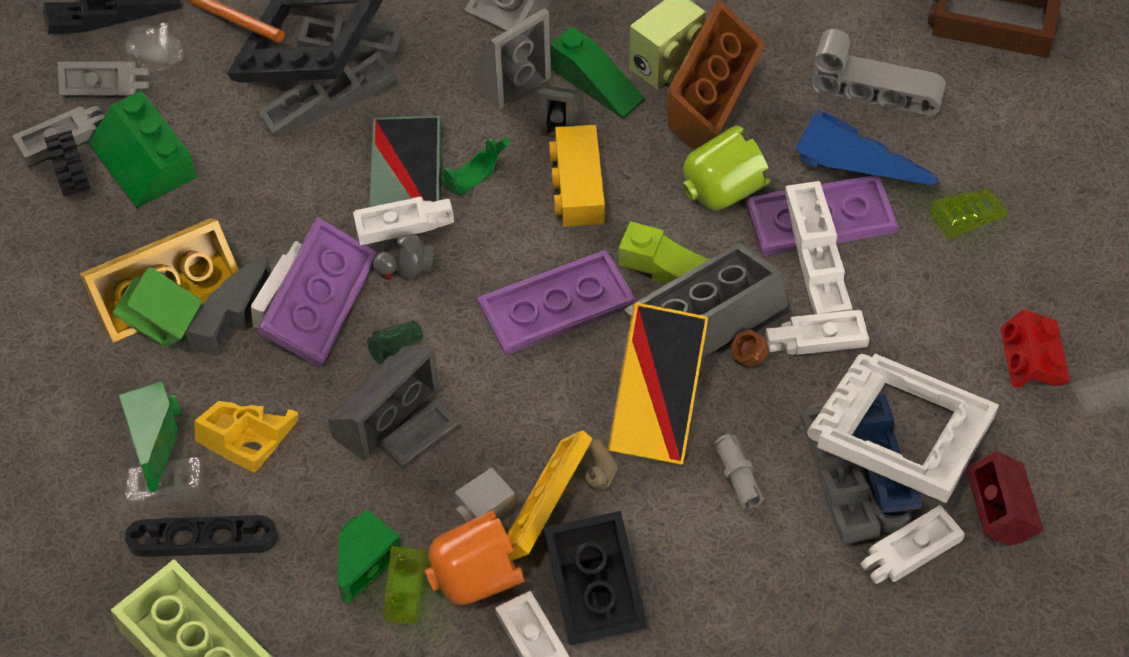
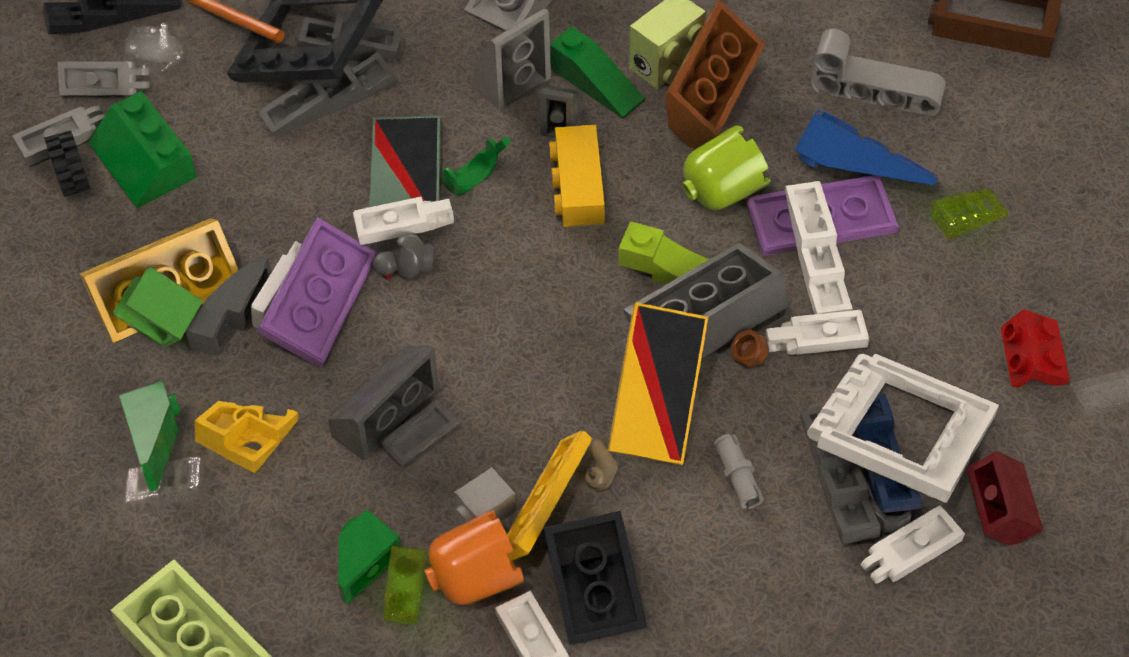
black beam [125,515,278,557] -> none
clear green cone [367,320,423,364] -> none
medium lavender tile [477,249,637,356] -> none

